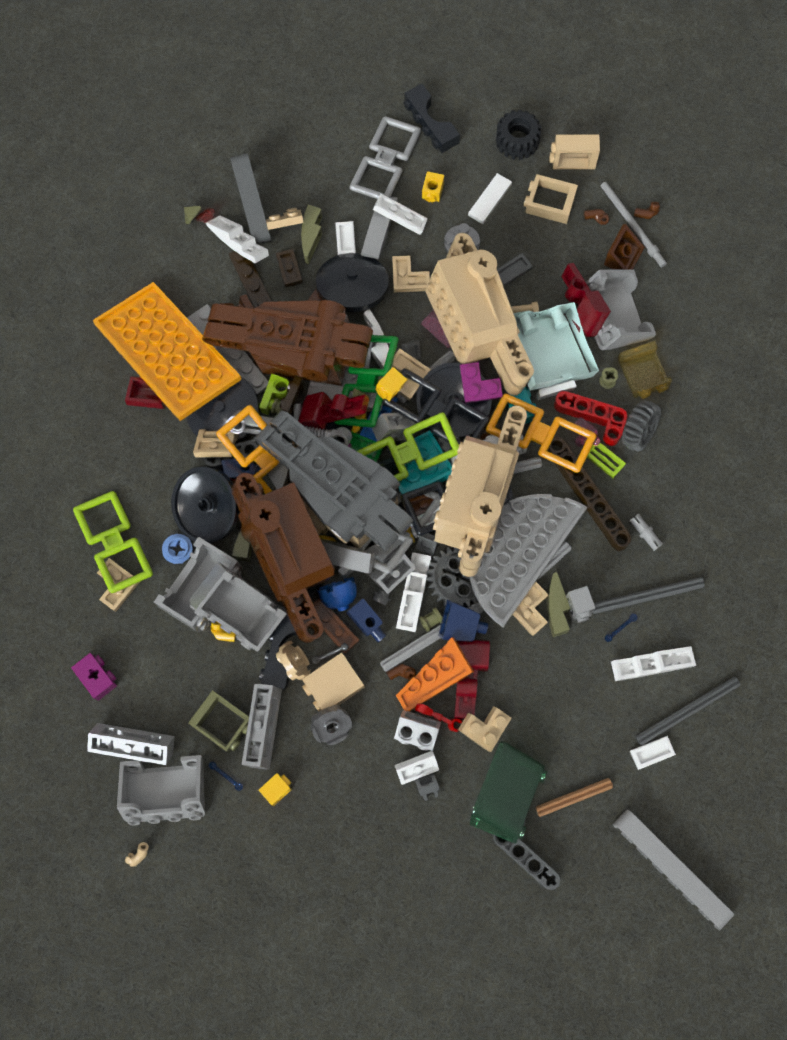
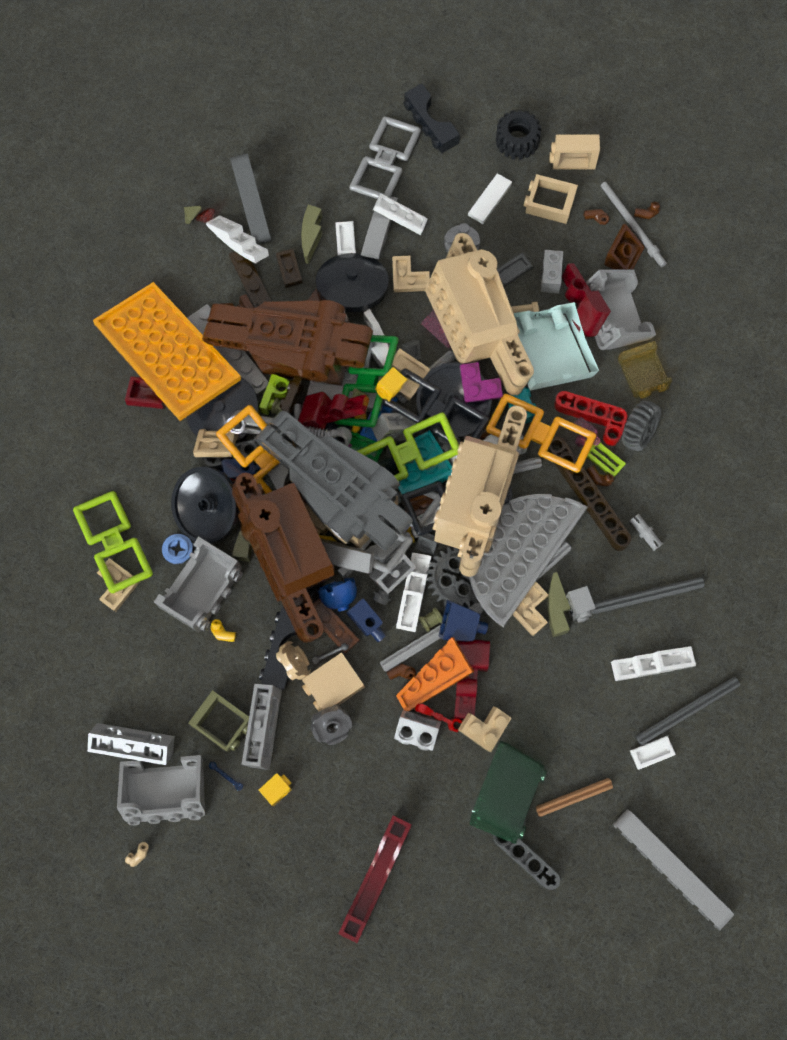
magenta brick [71,653,117,701] -> none
light grey windscreen [189,562,287,652] -> none
tan plate [266,208,304,230] -> none
white plate [395,751,439,785] -> none
dark grey tile [415,774,440,801] -> none
yellow brick [422,172,444,202] -> none
white tile [536,380,576,400] -> none
olive bush [599,367,618,389] -> none
clear blue hinge [605,614,638,642] -> none
none -> dark red arch [338,816,412,943]
none -> light grey brick [541,250,563,294]
none -> reddish brown arm [586,465,614,487]

